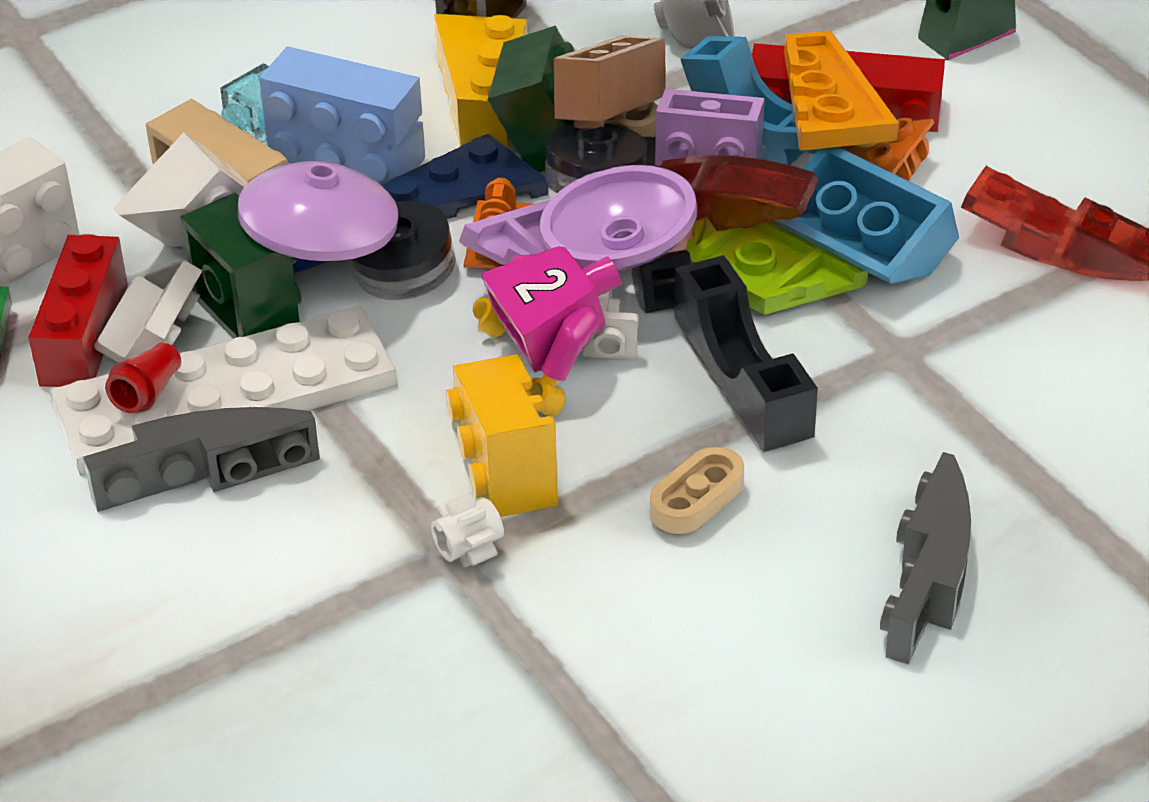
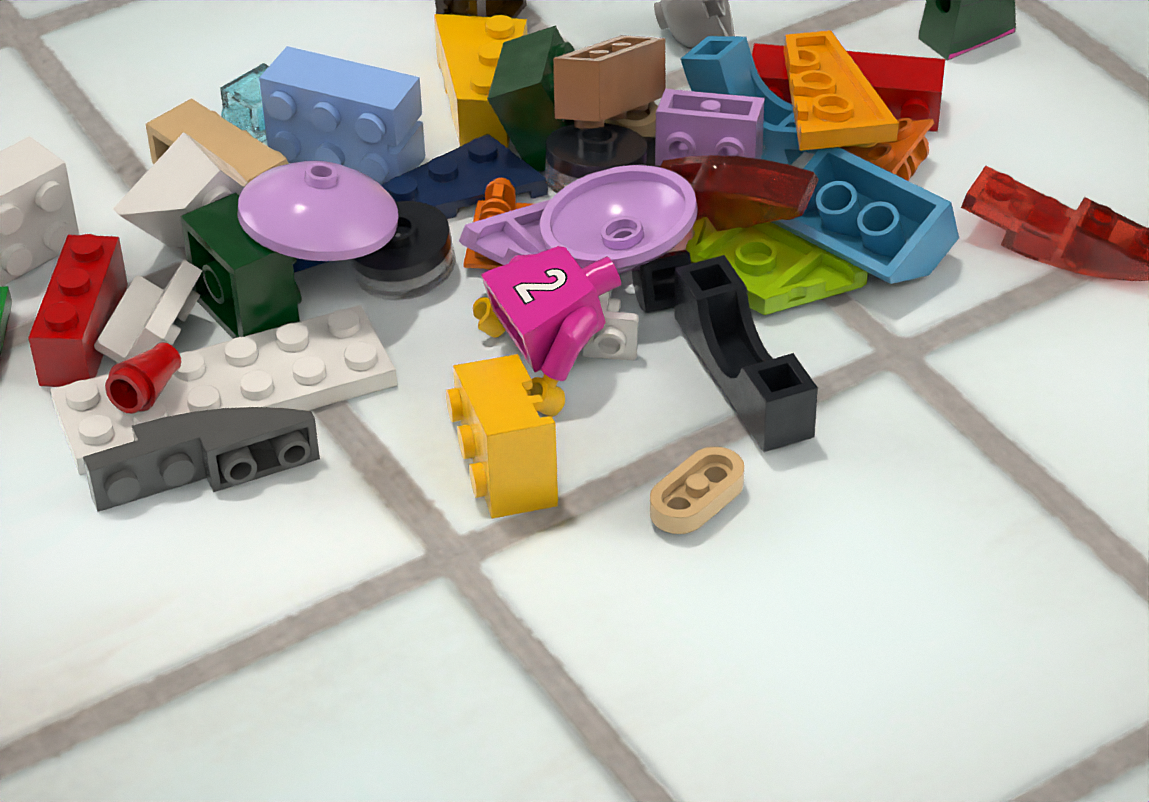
white gear [431,492,504,567] -> none
dark grey slope [880,452,971,664] -> none

